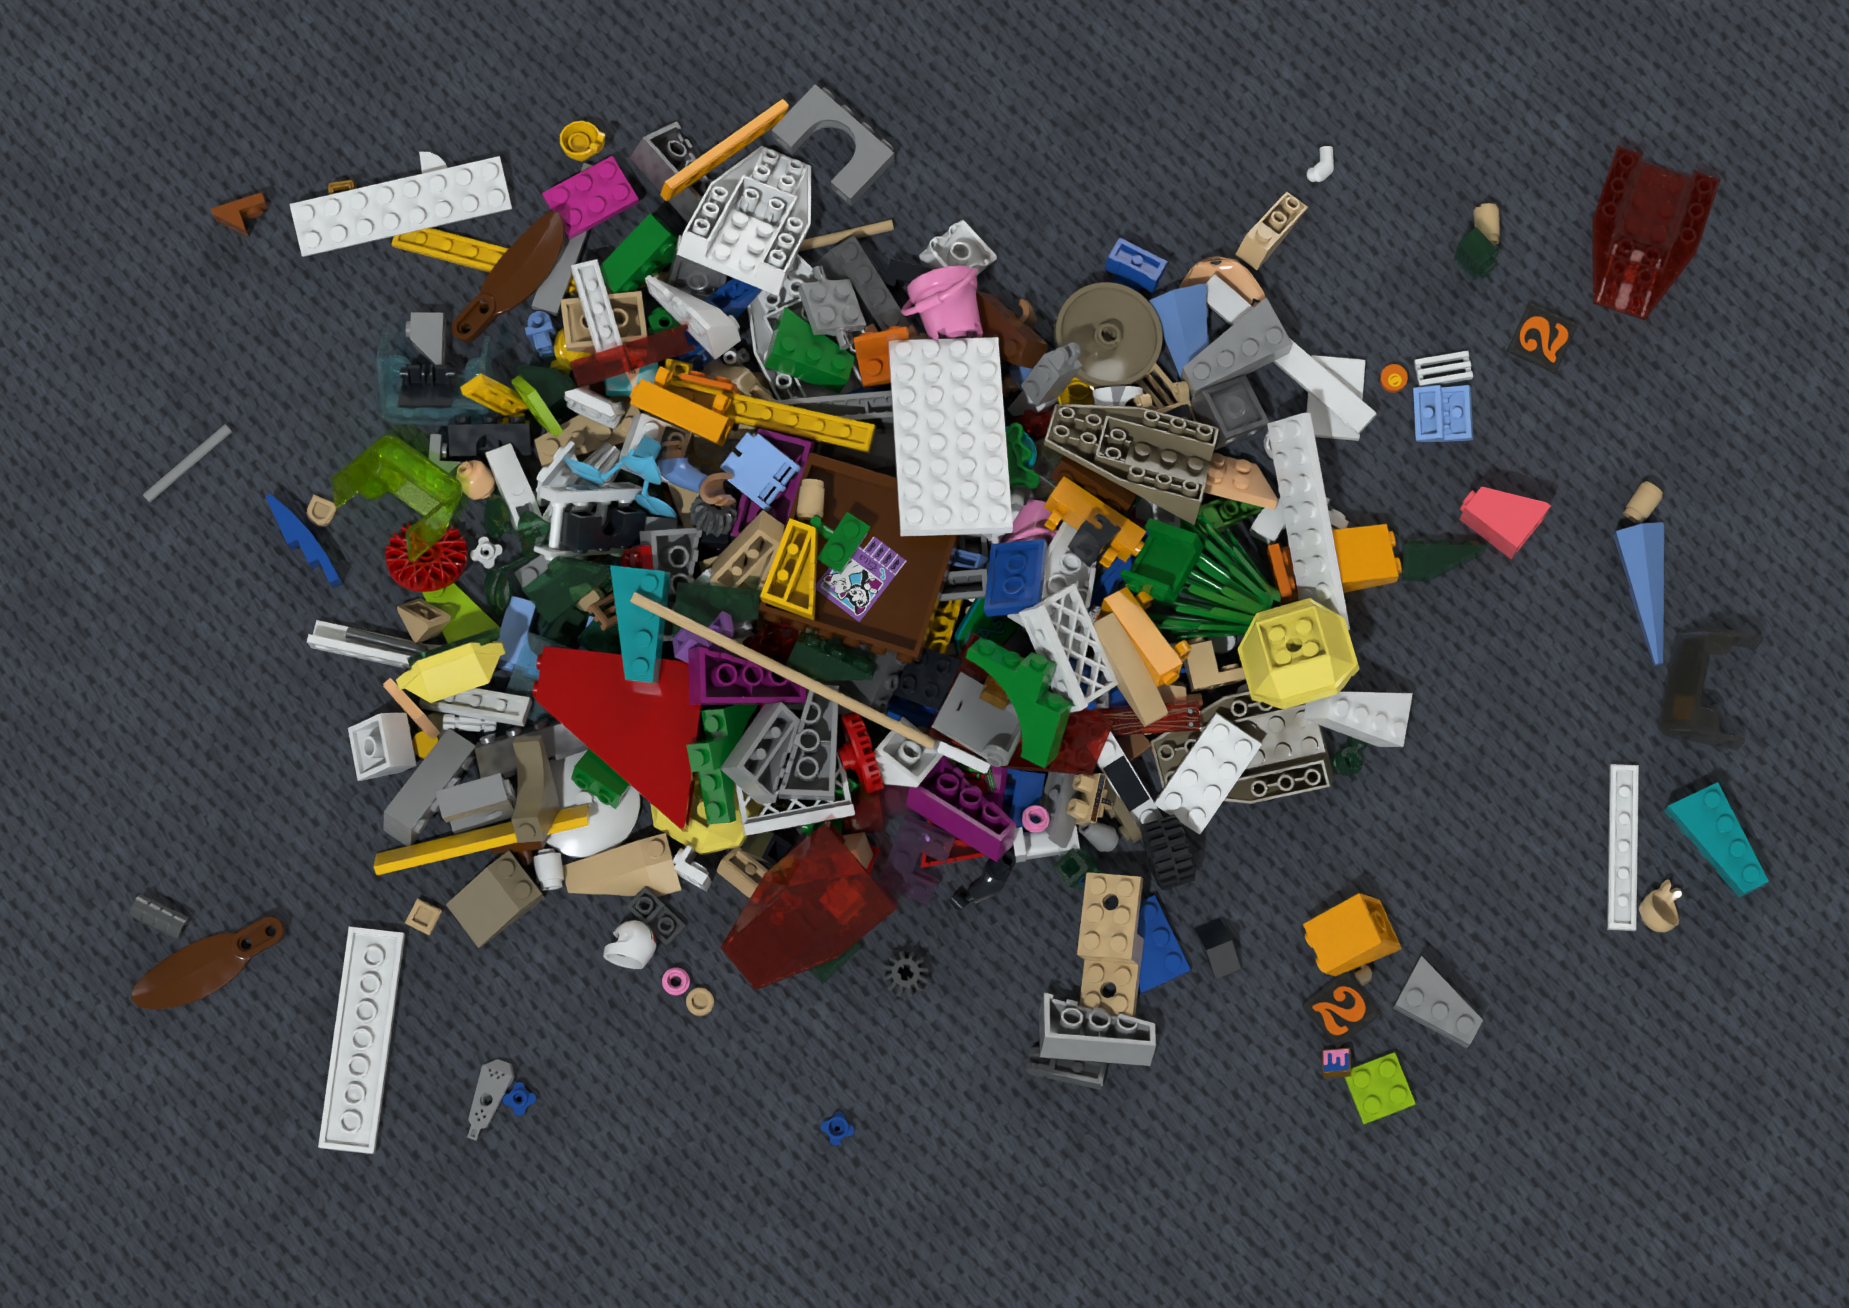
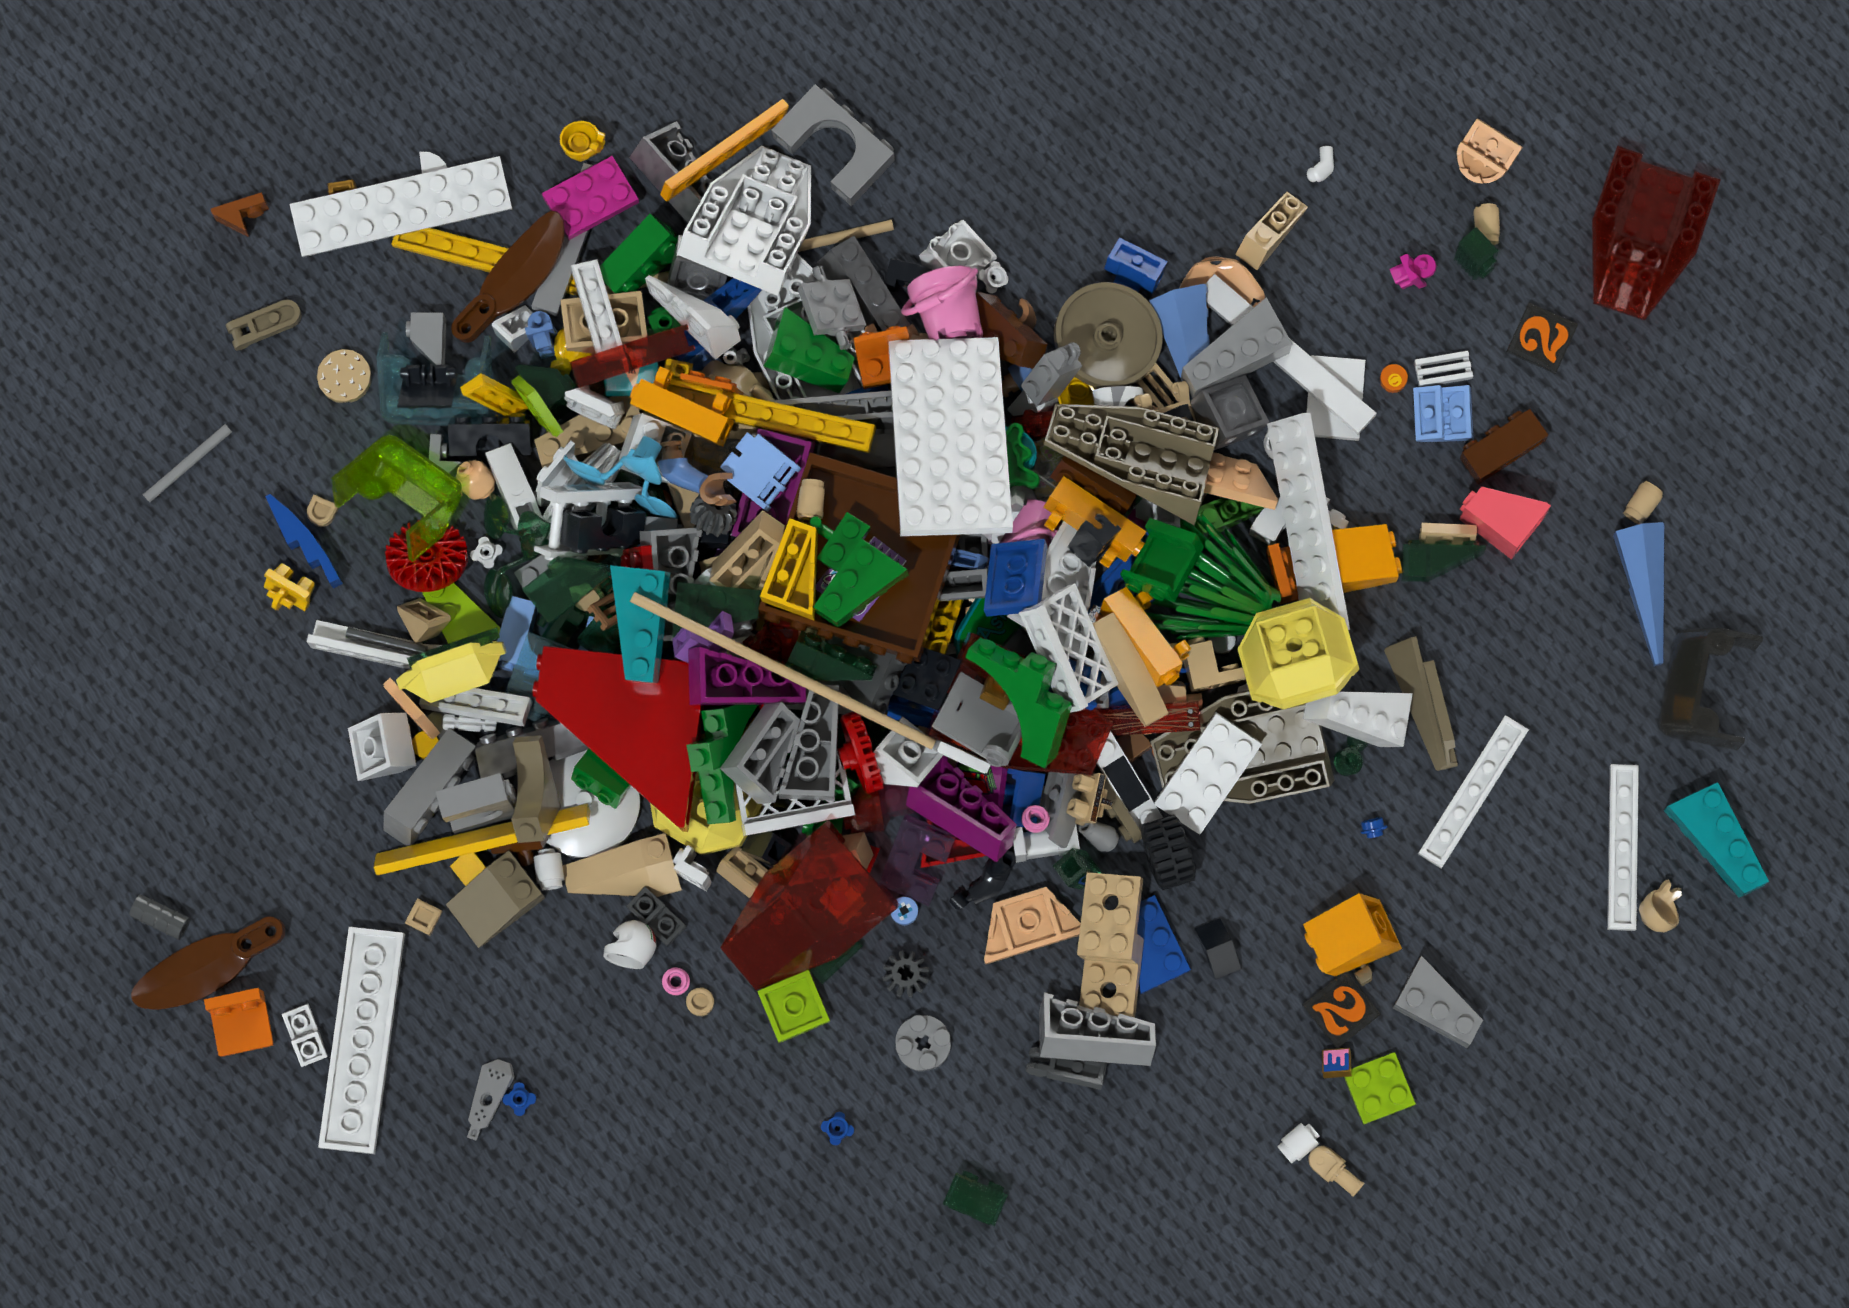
none -> orange bracket [204,988,274,1057]
none -> dark tan plate [226,300,302,351]
none -> yellow hips [264,563,314,611]
none -> white slope [282,1003,328,1067]
none -> tan tile [317,349,371,403]
none -> yellow slope [450,853,486,886]
none -> white slope [492,305,533,353]
none -> lime plate [757,970,830,1043]
none -> green wedge [813,538,909,628]
none -> light blue tile [890,897,918,925]
none -> light grey plate [896,1015,951,1071]
none -> clear green brick [943,1171,1008,1227]
none -> white plate [978,261,1008,293]
none -> light nougat wing [984,887,1081,965]
none -> white brick [1277,1123,1320,1164]
none -> tan arm [1308,1146,1365,1197]
none -> blue plate [1360,817,1387,838]
none -> dark tan wedge [1384,636,1458,771]
none -> dark pink hips [1390,254,1437,289]
none -> white tile [1418,715,1529,869]
none -> tan tile [1419,523,1477,548]
none -> light nougat slope [1457,119,1523,184]
none -> reddish brown brick [1460,409,1548,485]

